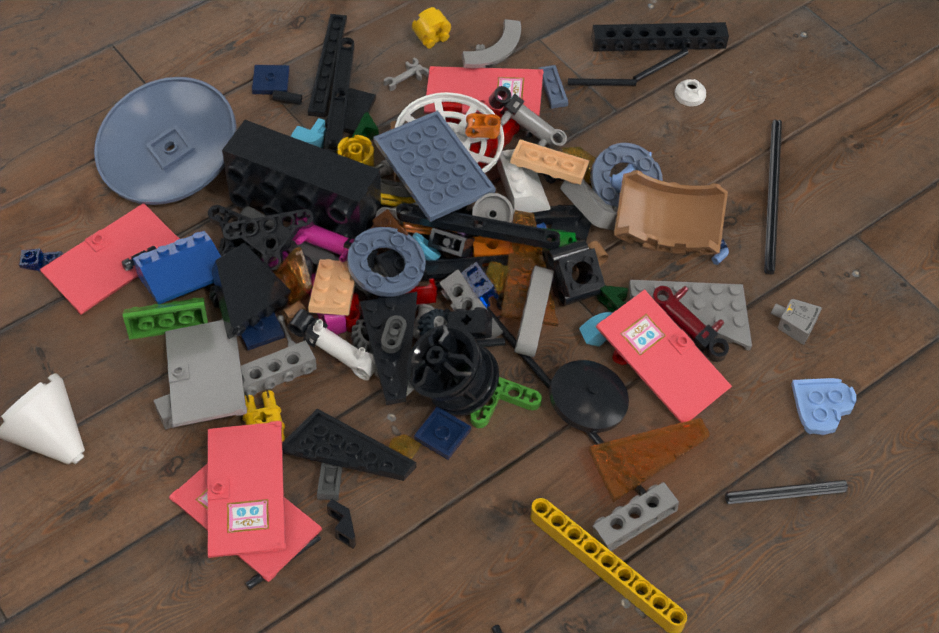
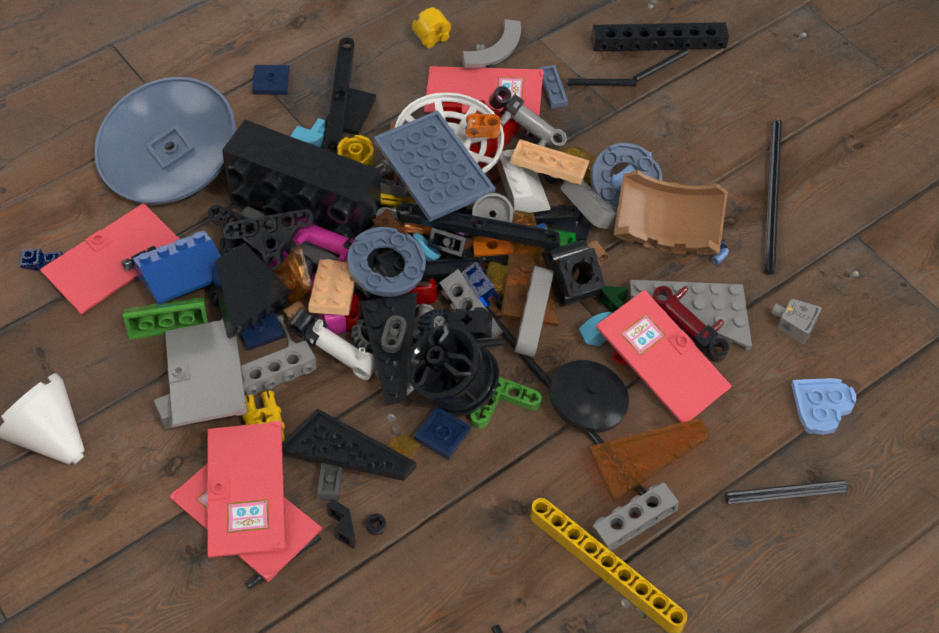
black hinge [272,90,302,105] -> none
black tile [308,14,347,117] -> none
dark green slope [352,112,379,140] -> none
light grey bar [384,58,429,91] -> none
white piece [675,79,706,107] -> none
none -> black bush [366,513,386,536]

